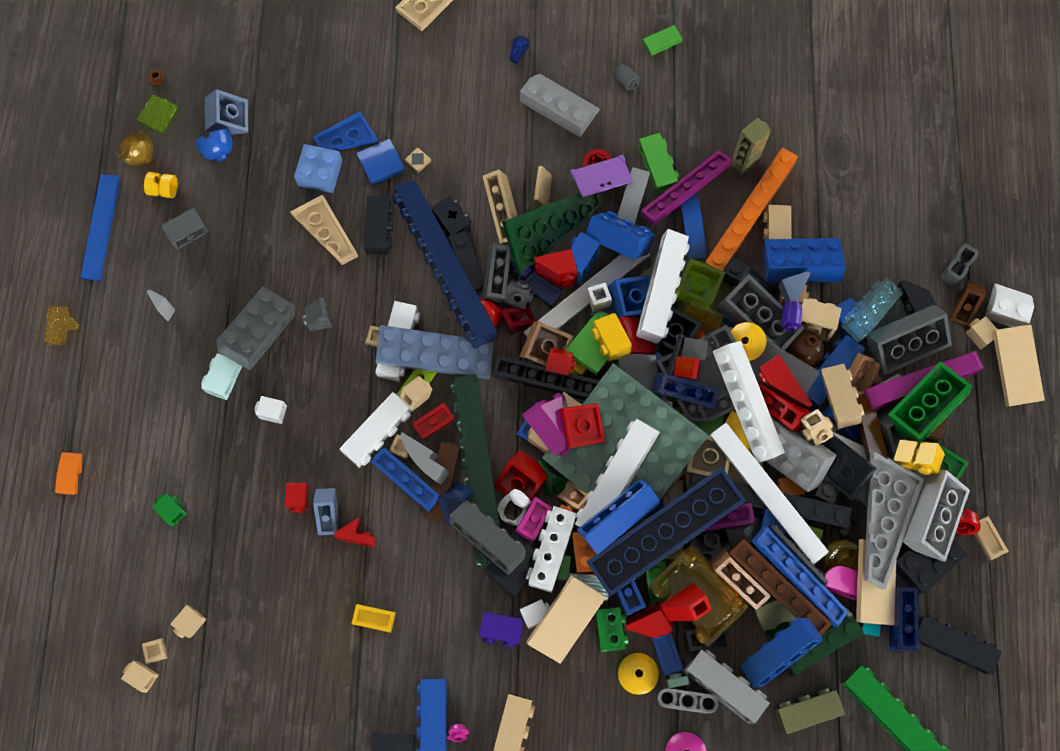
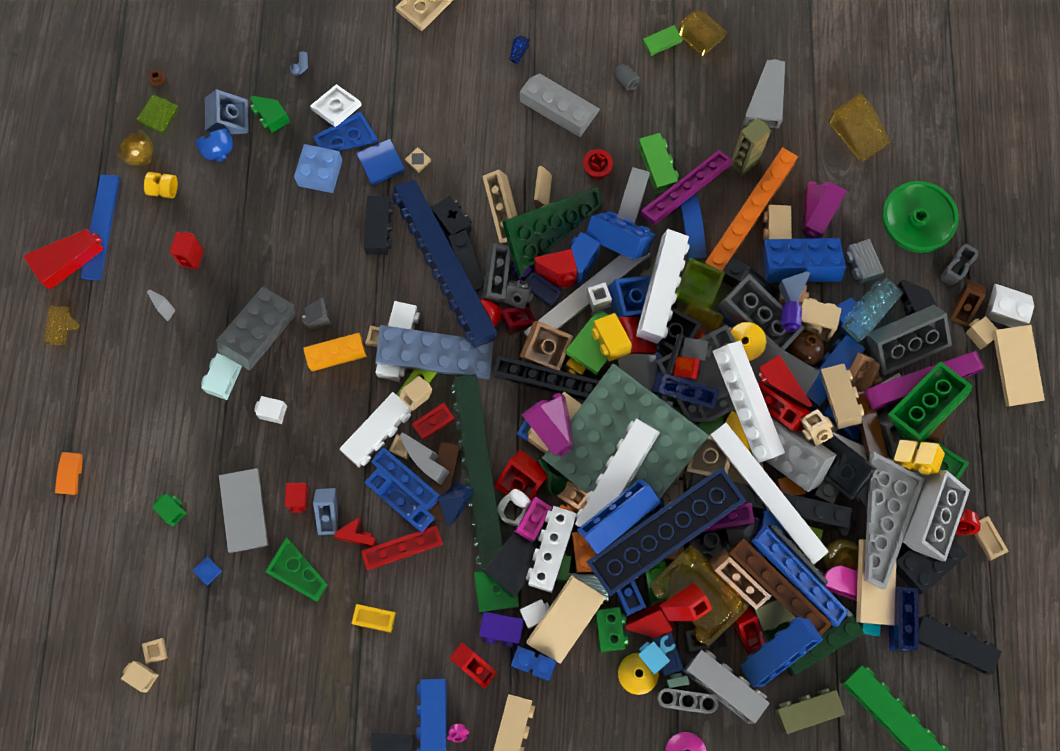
dark grey brick [161,208,209,250] -> none
tan brick [171,605,206,638] -> none
tan wing [290,195,358,265] -> none
dark grey brick [449,500,526,575] -> none
red brick [546,348,576,375] -> none
red plate [560,403,606,449] -> none
medium lavender door [570,154,633,197] -> none
none -> red slope [23,229,104,290]
none -> red brick [169,231,204,270]
none -> blue plate [192,556,222,585]
none -> light grey tile [219,468,269,553]
none -> green slope [250,96,290,133]
none -> green wing [265,537,328,602]
none -> sand blue arm [290,52,308,76]
none -> light orange brick [303,333,367,372]
none -> white plate [310,84,361,127]
none -> red plate [361,525,443,571]
none -> blue slope [364,468,435,533]
none -> red slope [449,643,498,688]
none -> green plate [474,571,519,613]
none -> blue piece [511,646,556,681]
none -> medium azure brick [639,635,676,674]
none -> clear yellow slope [678,10,728,56]
none -> red slope [728,602,765,654]
none -> light grey slope [743,59,785,128]
none -> magenta slope [802,181,847,239]
none -> clear yellow slope [828,93,891,162]
none -> light grey brick [845,239,884,284]
none -> green dish [882,181,959,253]

